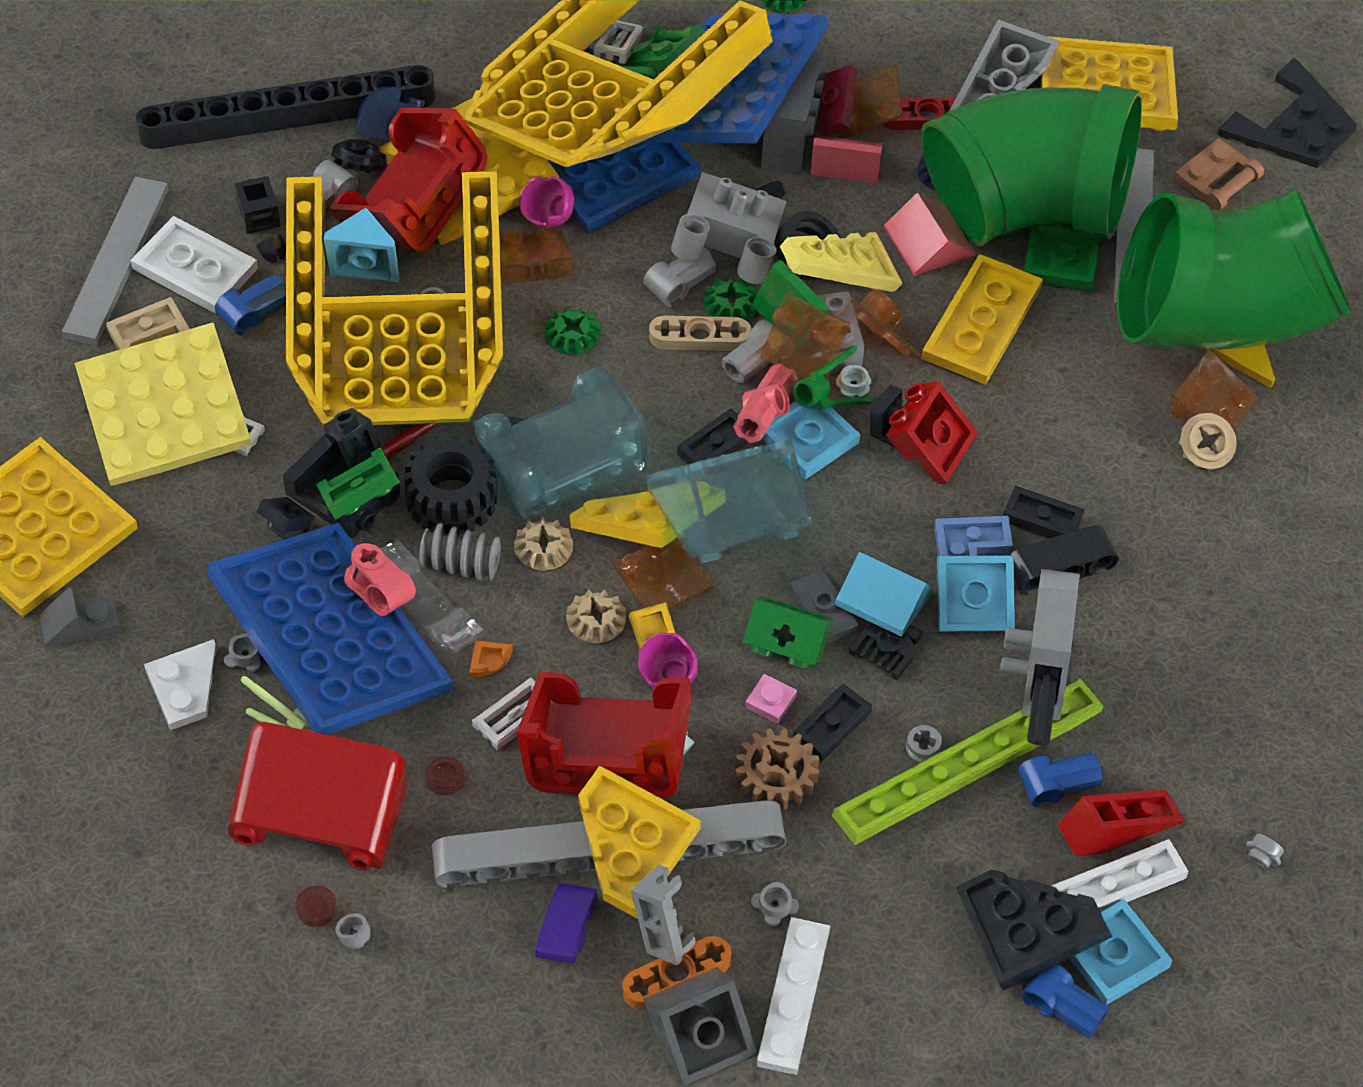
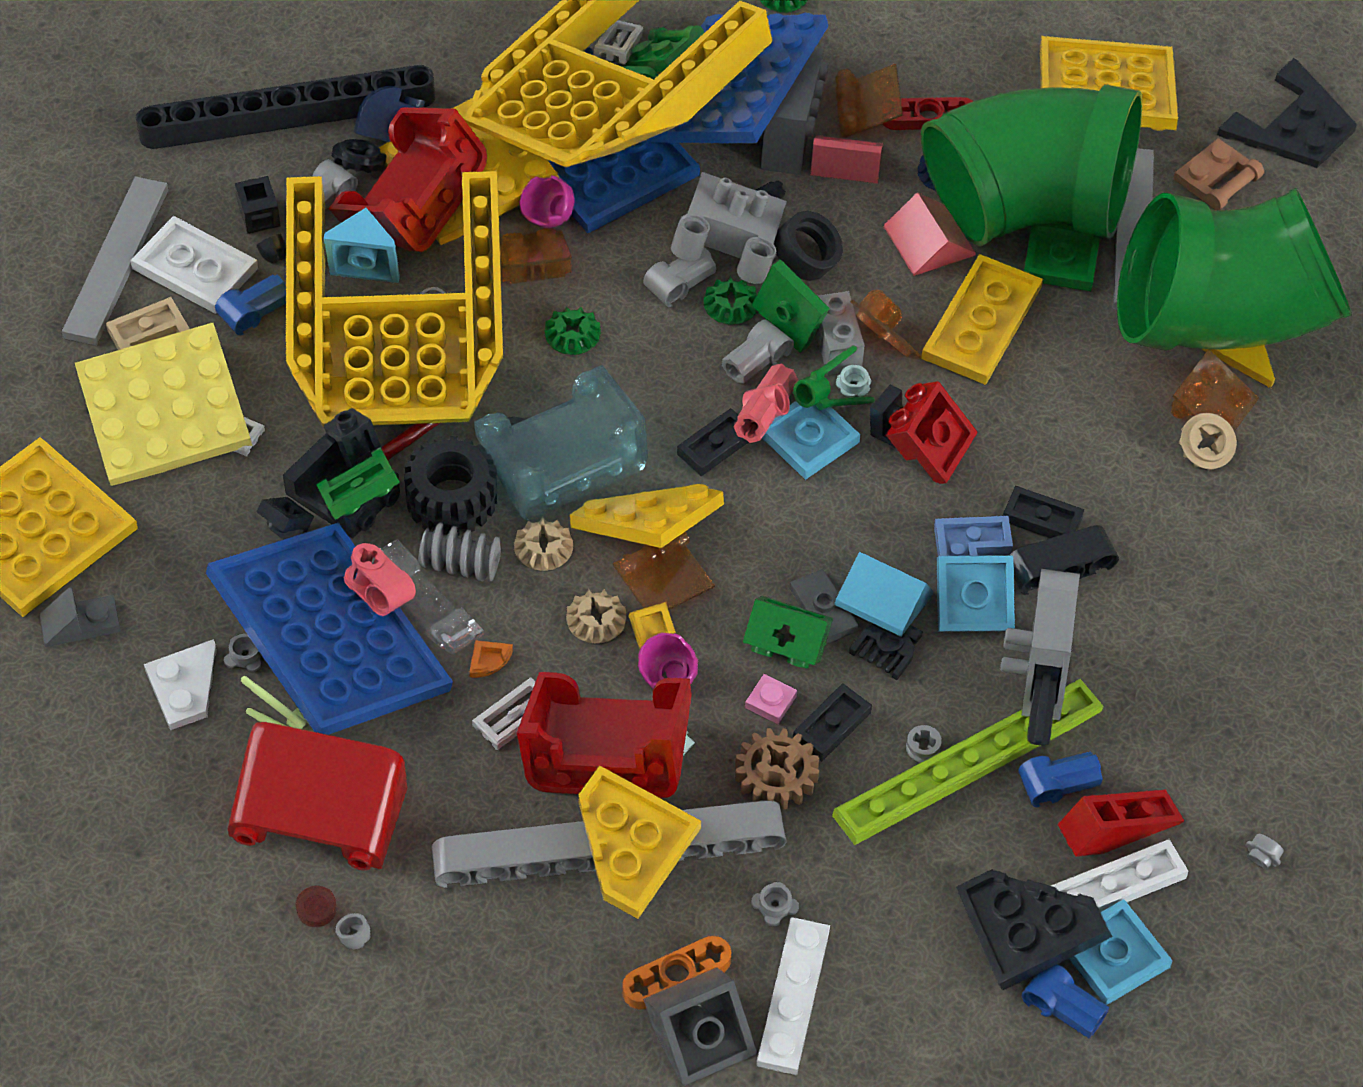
clear red tile [425,757,465,795] -> none
dark purple slope [535,883,598,964] -> none
light grey hinge [631,865,696,965] -> none
clear light blue windscreen [644,439,813,563] -> none
tan beam [649,316,751,351] -> none
clear orange hinge [760,293,851,379] -> none
light yellow wing [780,232,902,292] -> none
dark red plate [816,65,858,136] -> none
light grey wedge [950,19,1060,111] -> none

